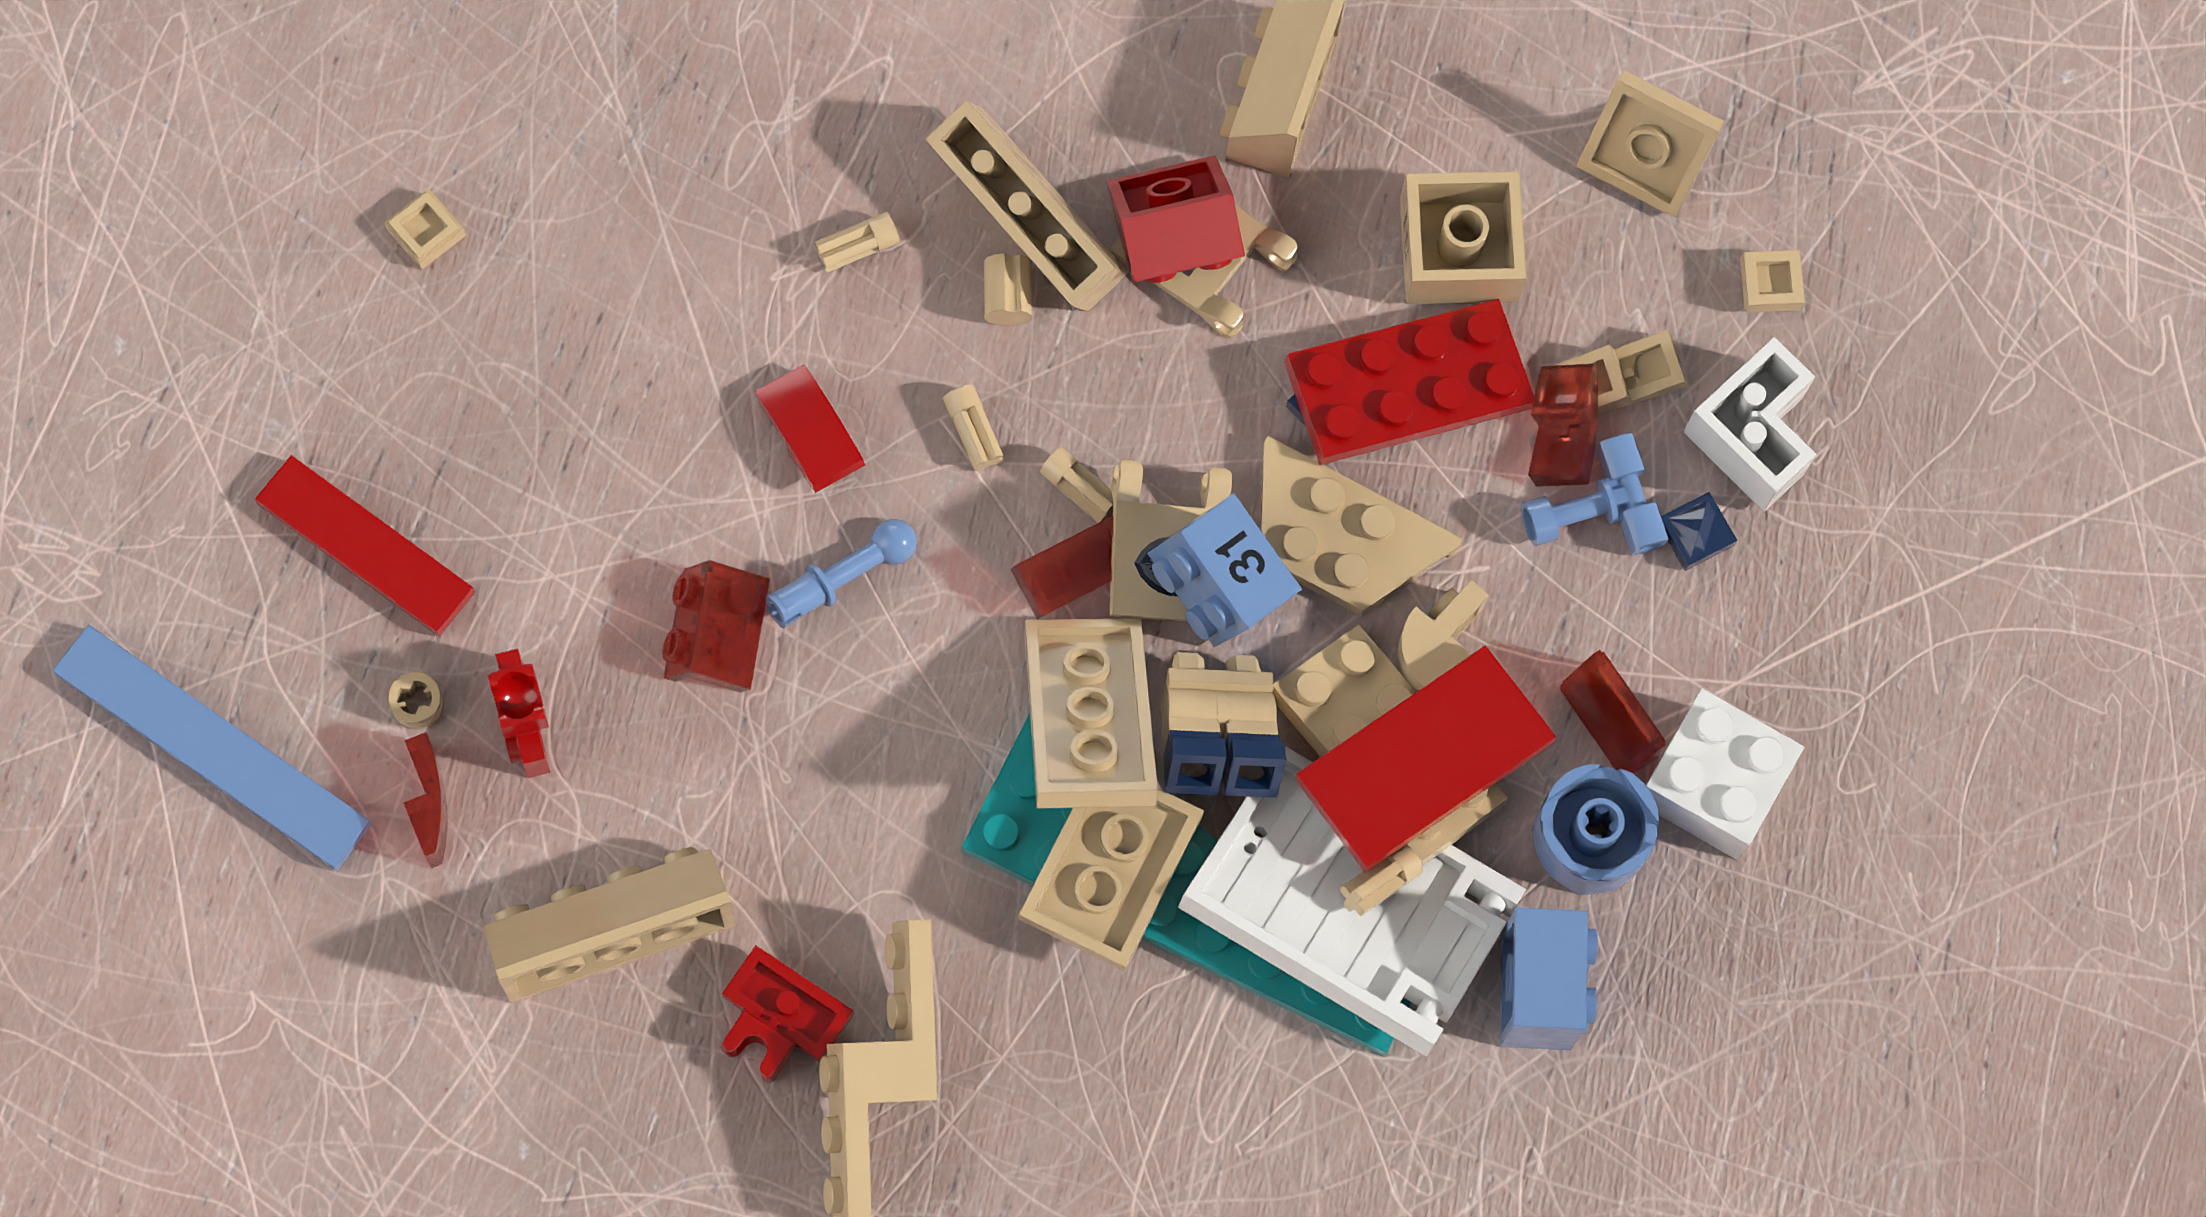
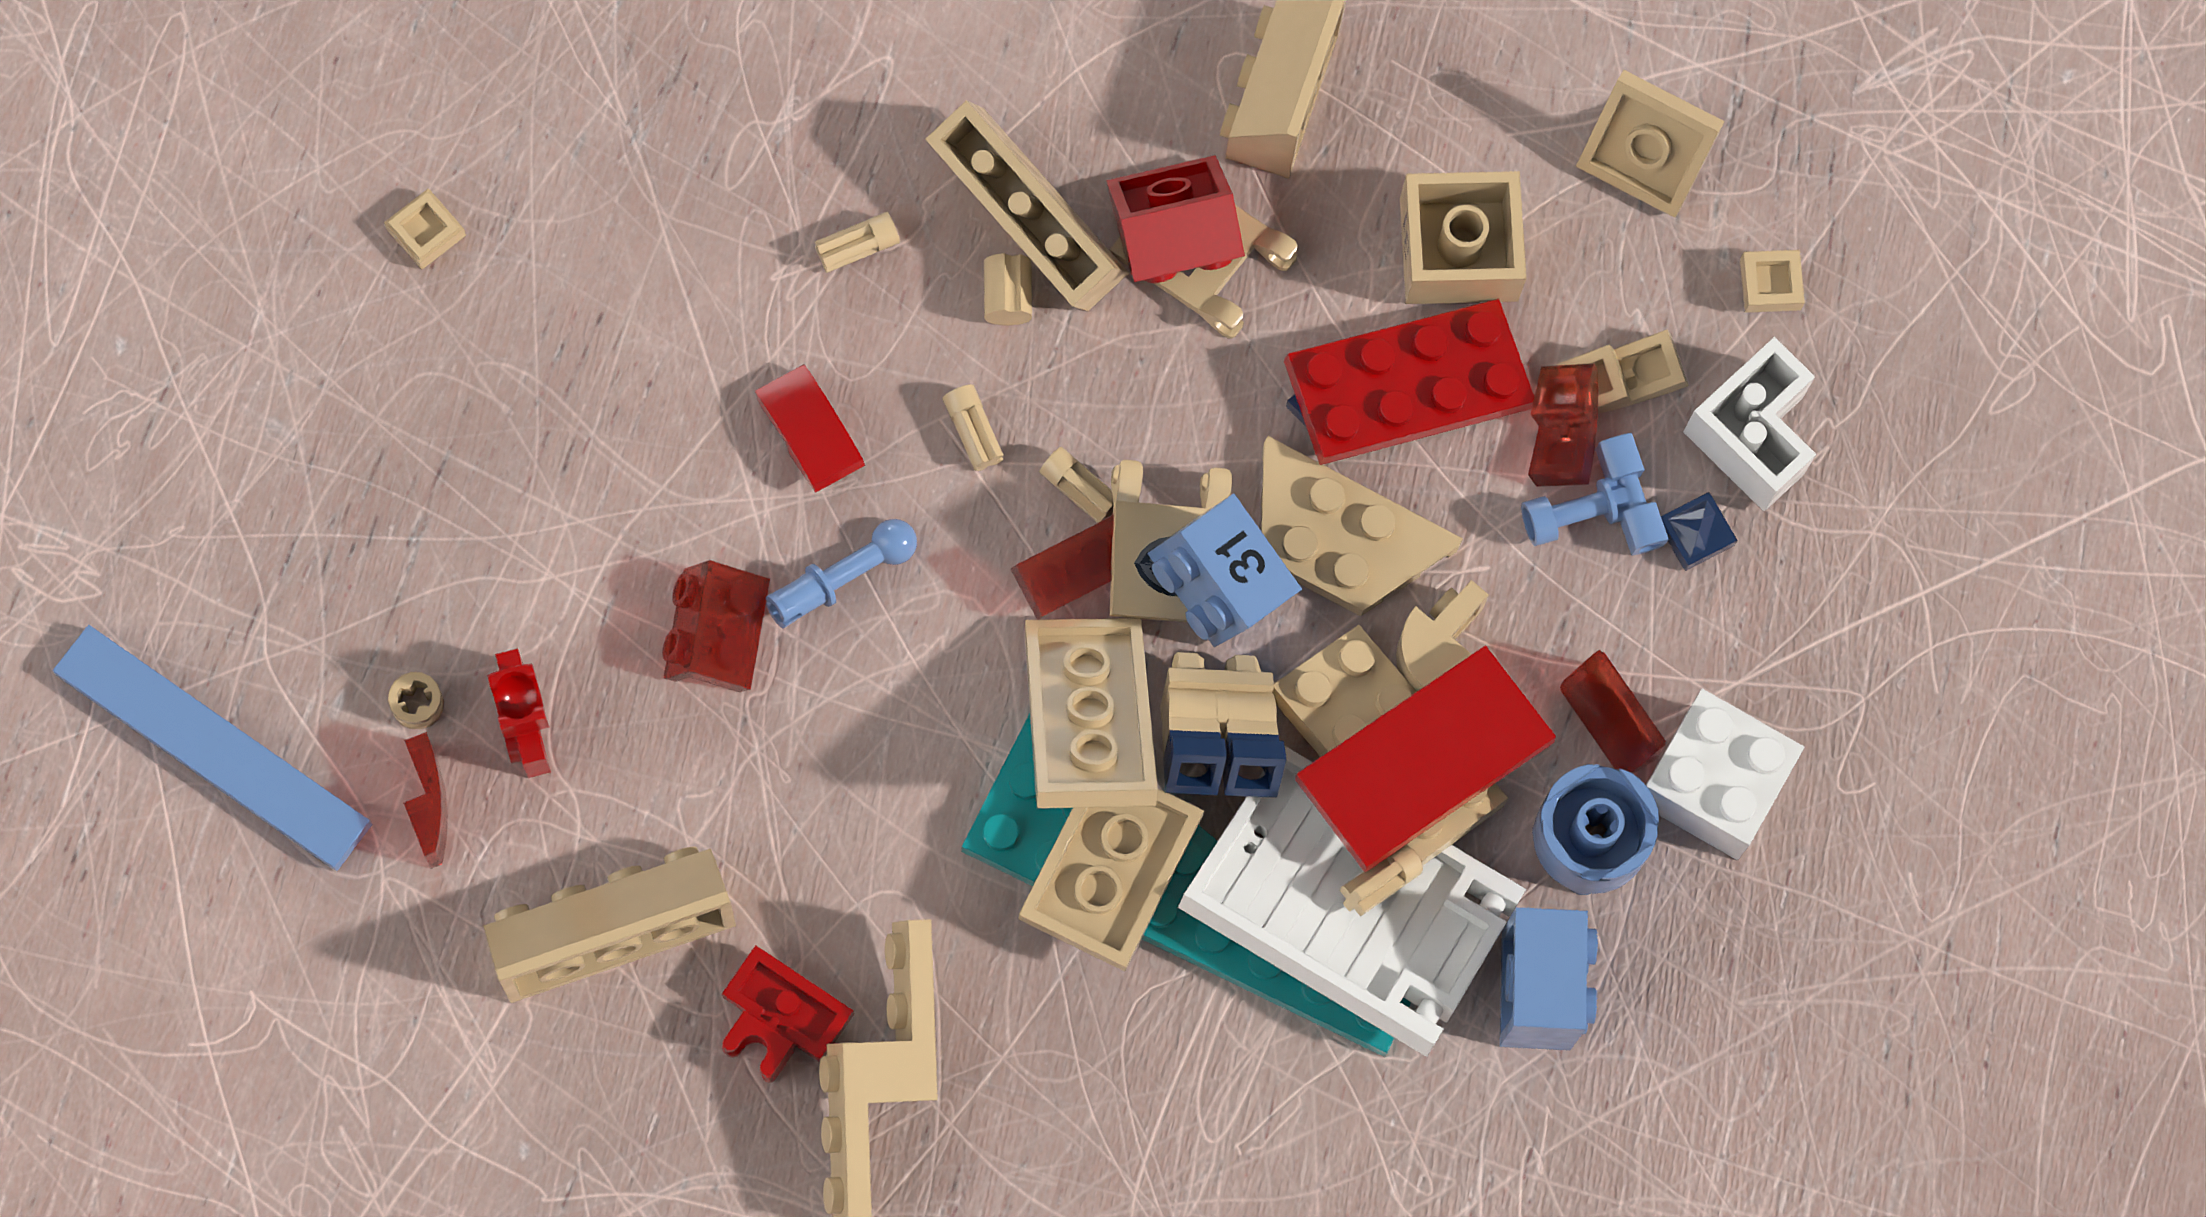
red tile [255,455,475,637] -> none

